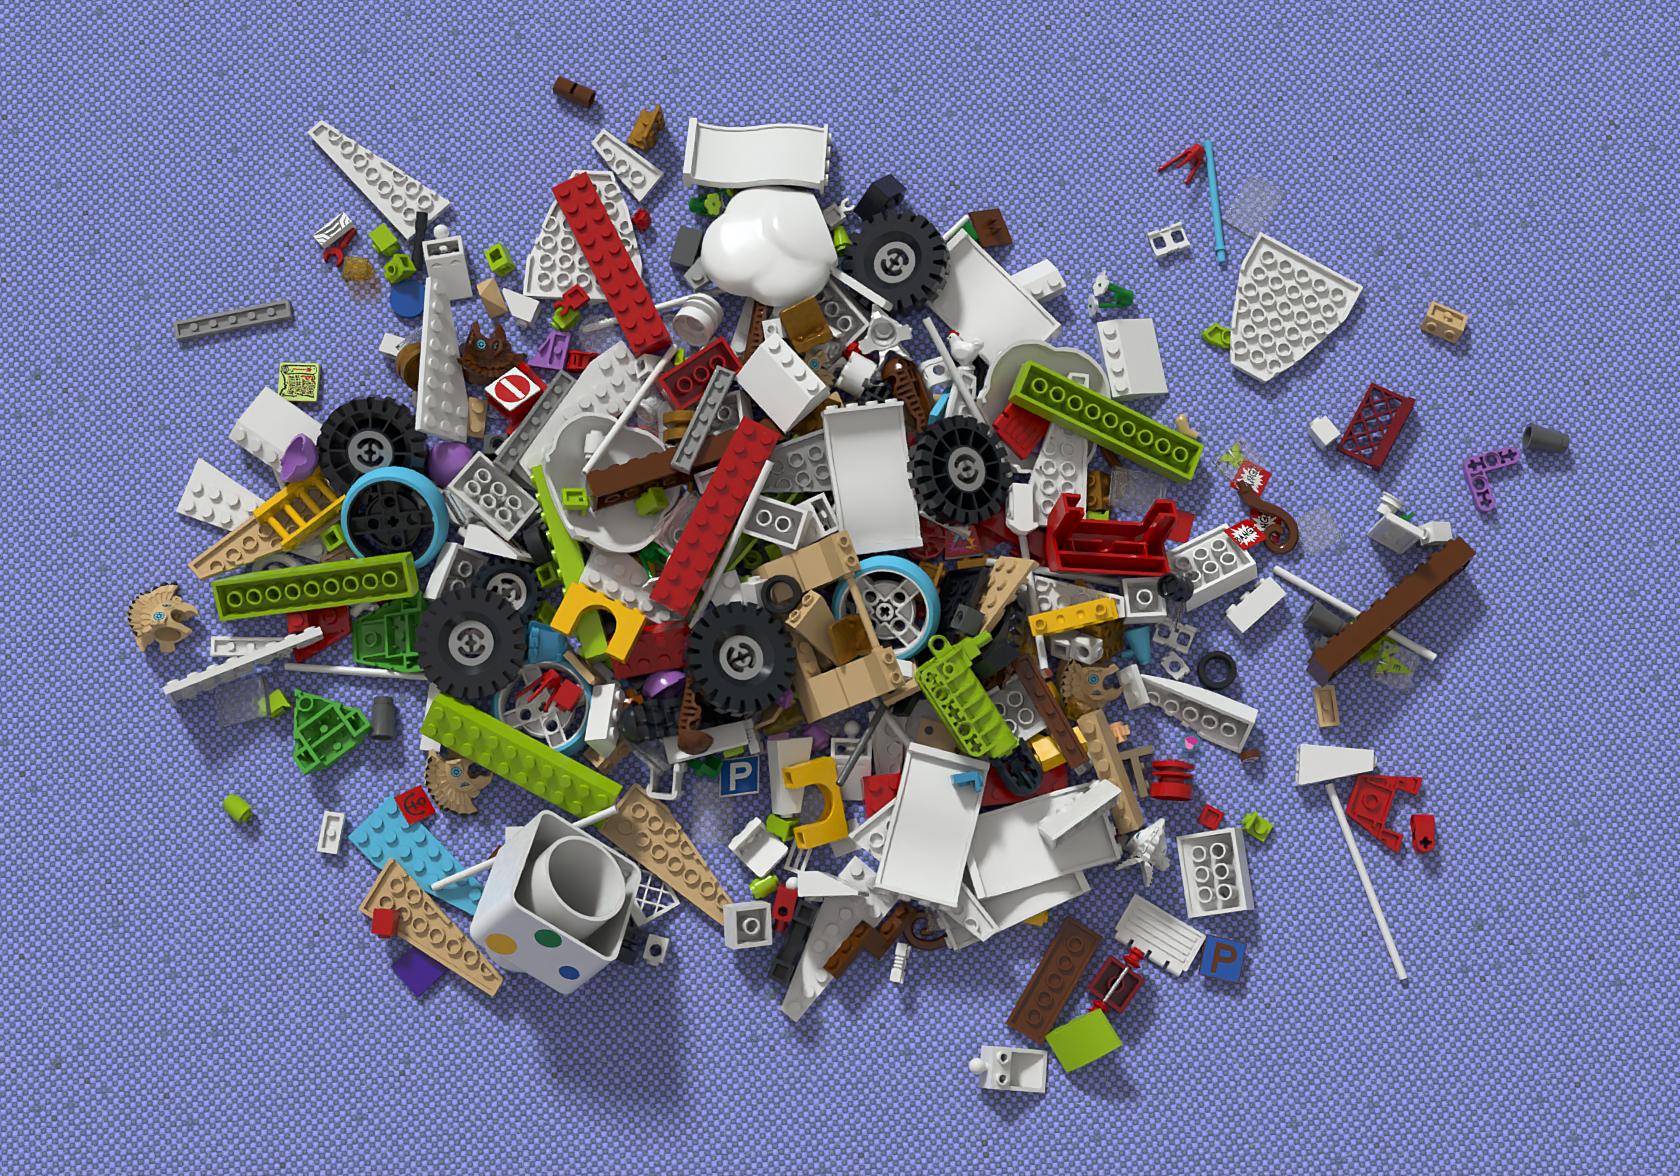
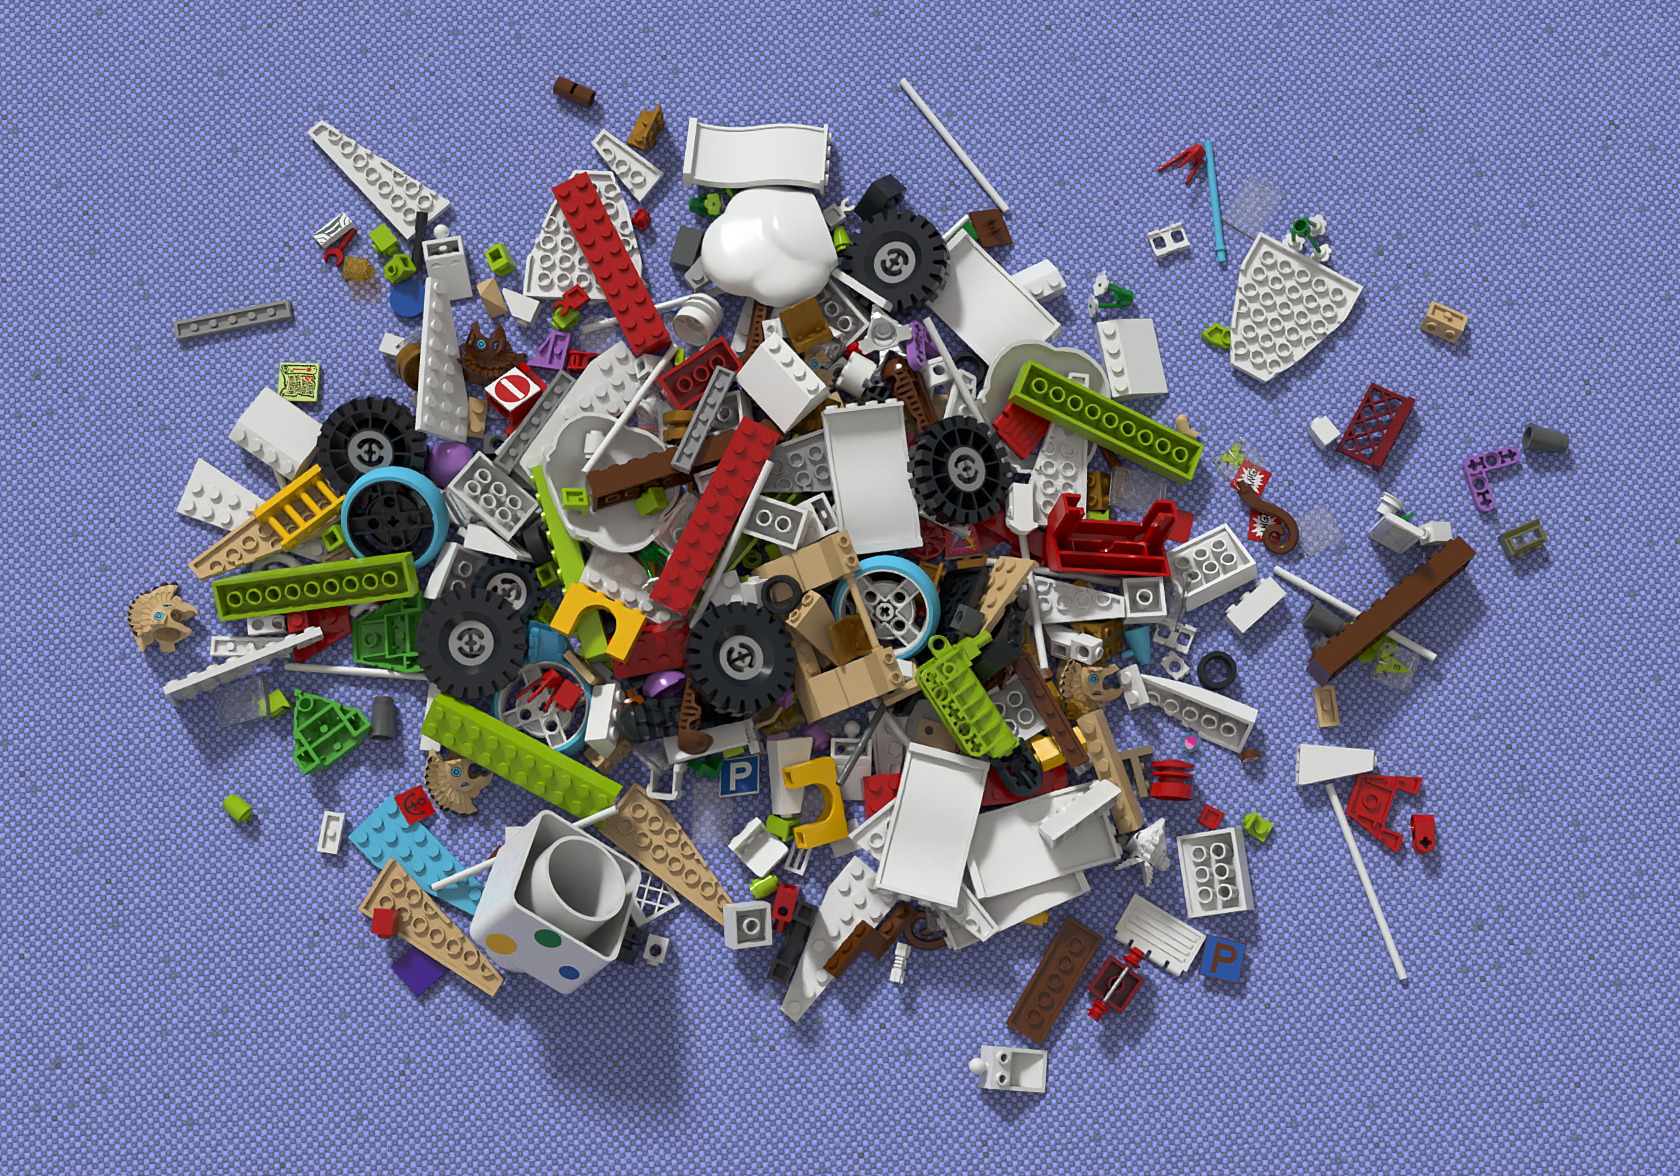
medium lavender cylinder [280,433,319,483] -> none
white slope [786,871,869,902] -> none
medium azure tile [928,386,952,425] -> none
white animal [947,330,984,375] -> none
dark azure bracket [950,771,983,792] -> none
yellow fence [1028,597,1120,637] -> none
lime slope [1045,1008,1122,1072] -> none
light nougat gear [1109,721,1131,745] -> none
black wheel [1157,573,1194,603] -> none
sticker [1224,519,1267,550] -> none
none -> white leg [247,615,287,637]
none -> white piece [899,78,1010,214]
none -> medium lavender beam [906,321,946,371]
none -> white plant [1282,214,1332,263]
none -> olive window [1497,518,1548,559]

